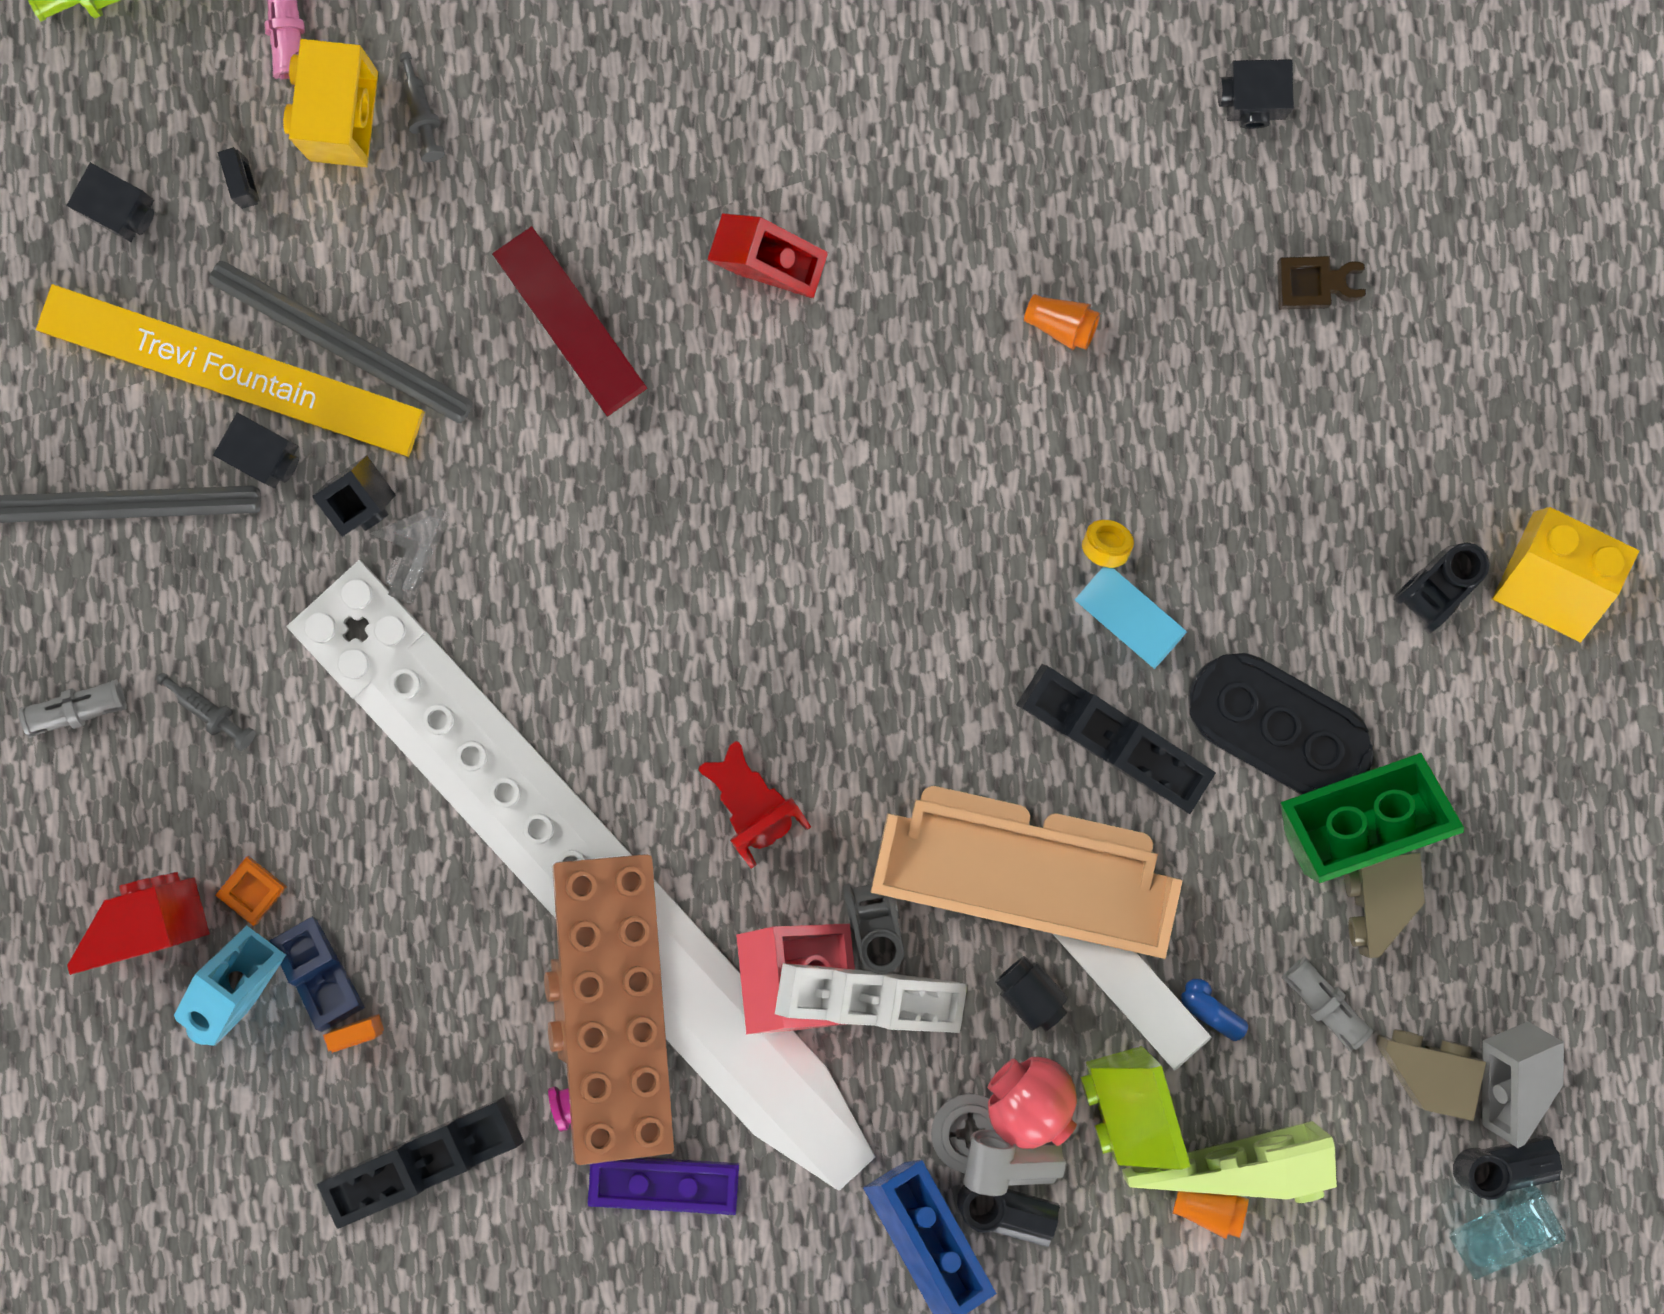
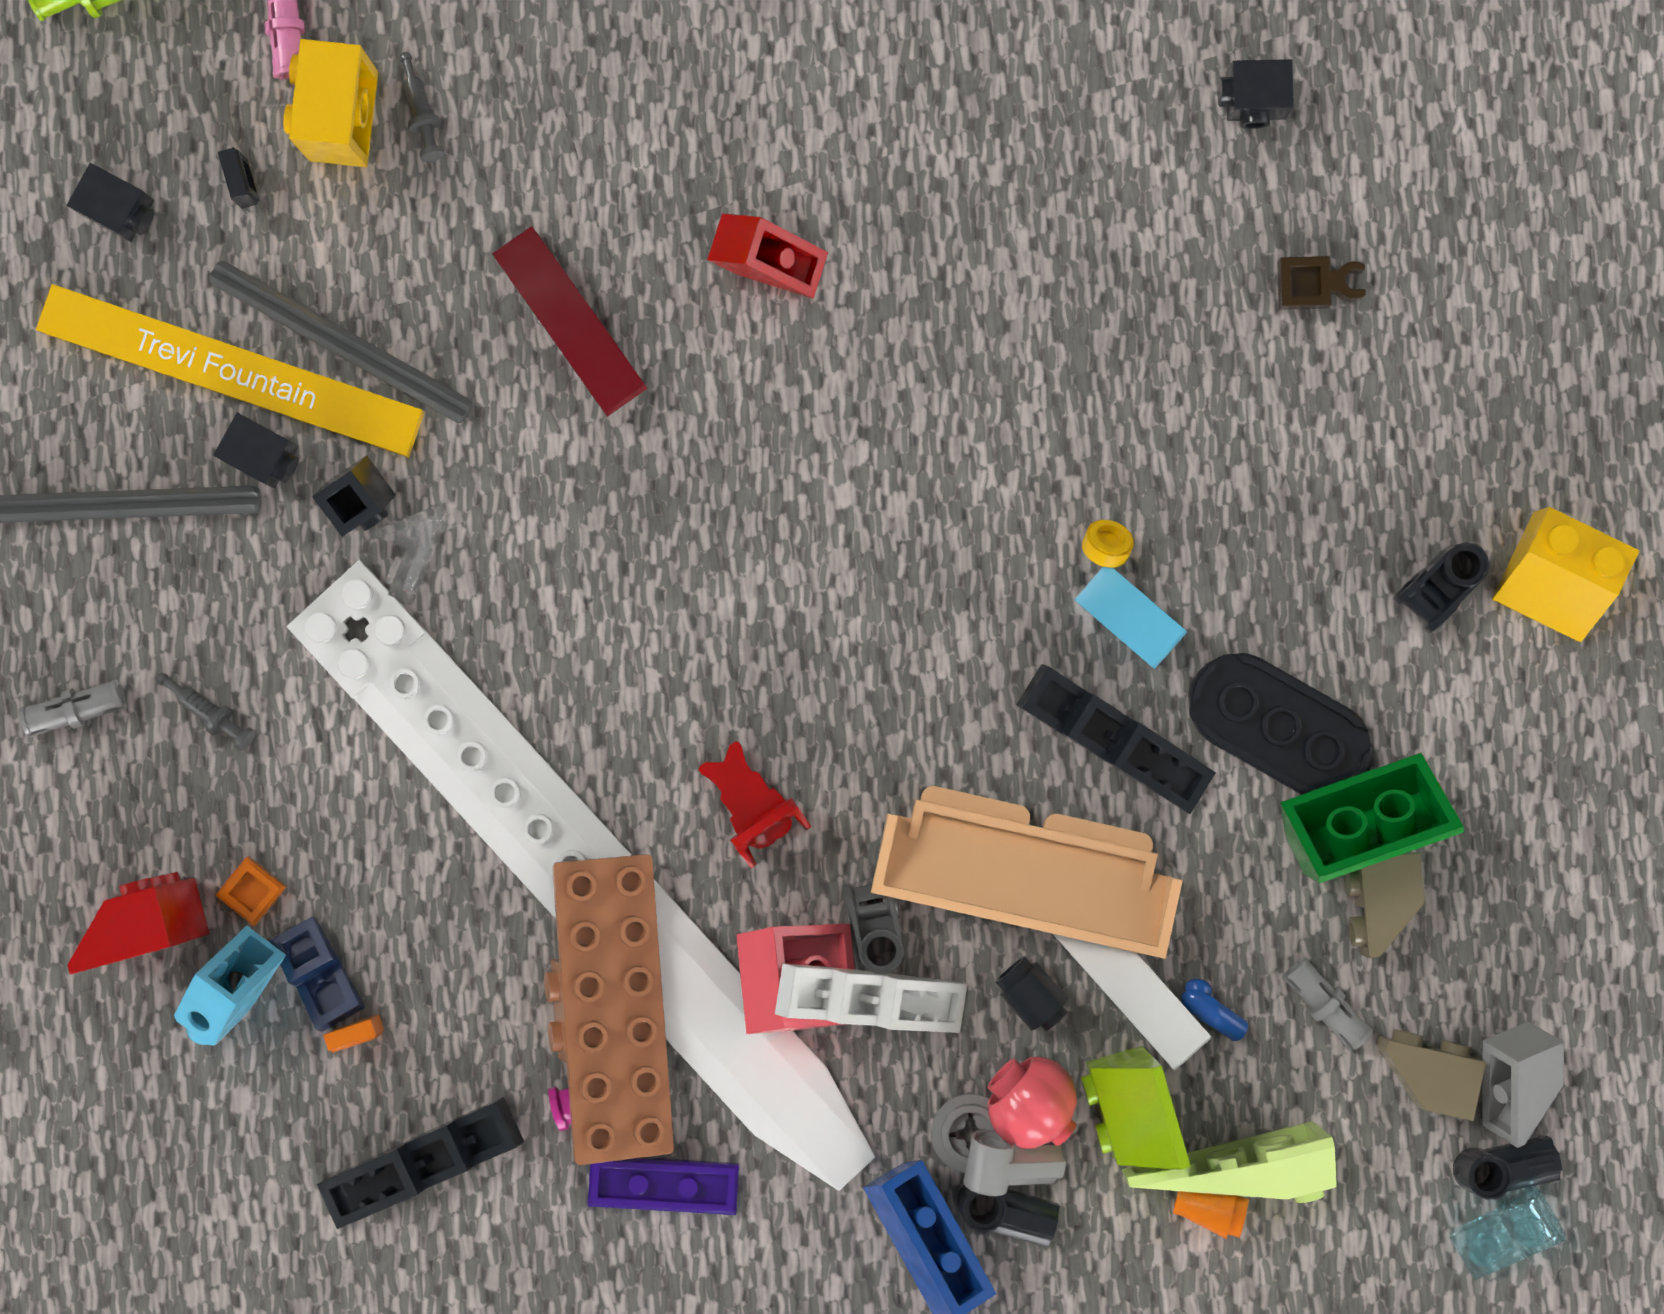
orange cone [1024,294,1100,350] -> none

